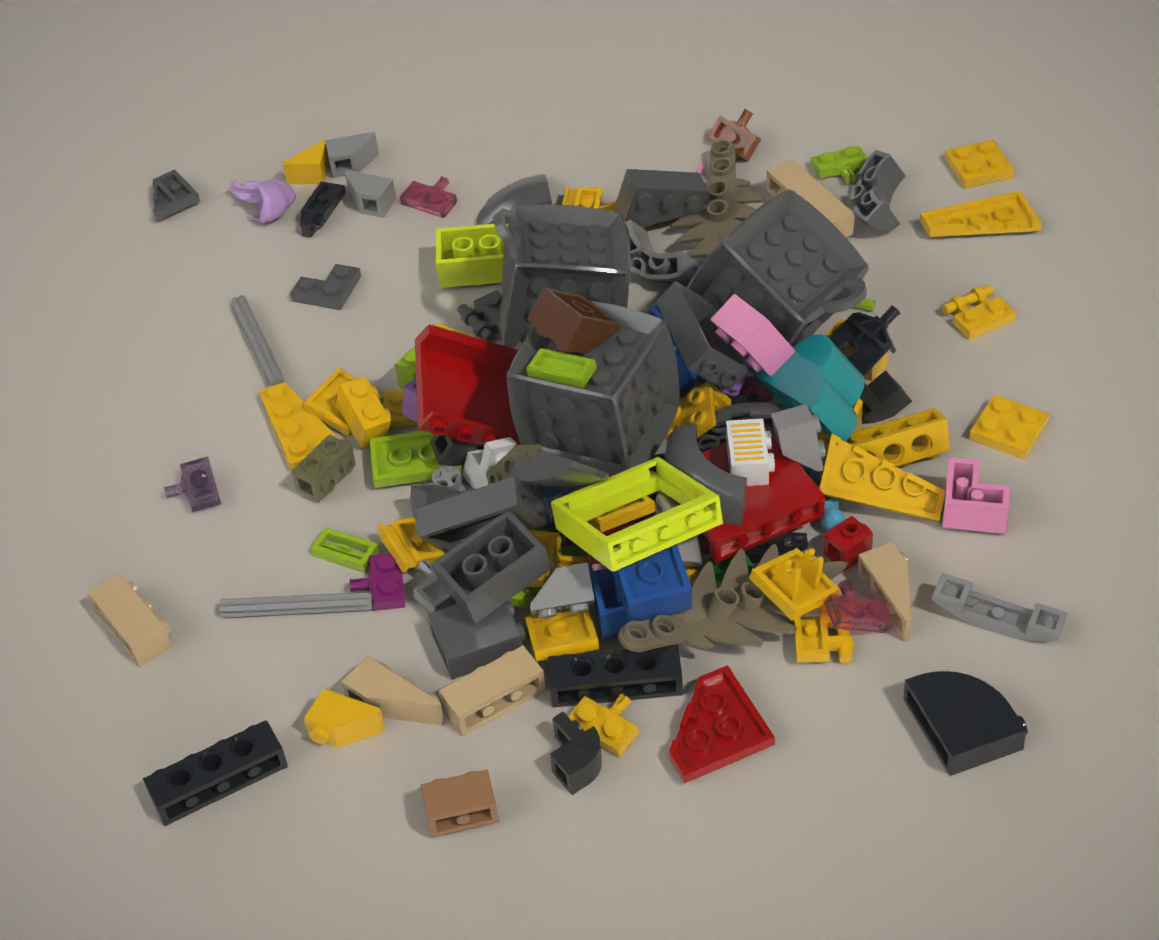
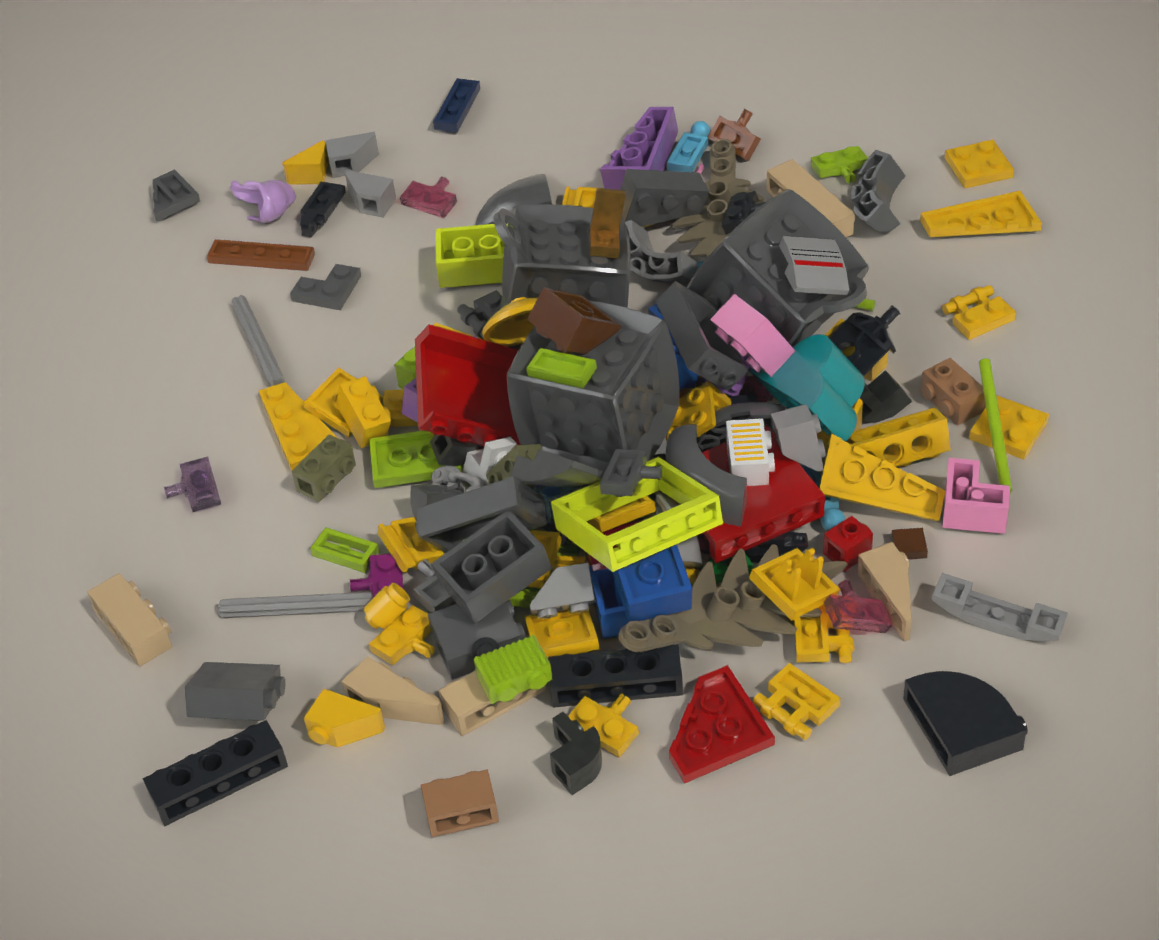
none -> dark grey brick [185,662,286,721]
none -> dark orange tile [207,239,315,271]
none -> yellow brick [364,583,410,629]
none -> yellow plate [369,605,435,666]
none -> dark blue plate [433,78,480,132]
none -> light grey piece [448,470,486,492]
none -> black piece [471,637,500,659]
none -> lime brick [474,635,552,704]
none -> yellow dish [482,297,538,346]
none -> pearl gold bracket [589,188,625,258]
none -> medium lavender wedge [600,107,678,190]
none -> dark grey plate [600,449,662,497]
none -> medium azure plate [667,121,711,172]
none -> black plate [722,191,769,234]
none -> yellow plate [753,663,841,740]
none -> light grey slope [779,236,849,295]
none -> reddish brown tile [891,527,928,559]
none -> medium nougat brick [921,358,986,426]
none -> lime piece [979,358,1013,493]

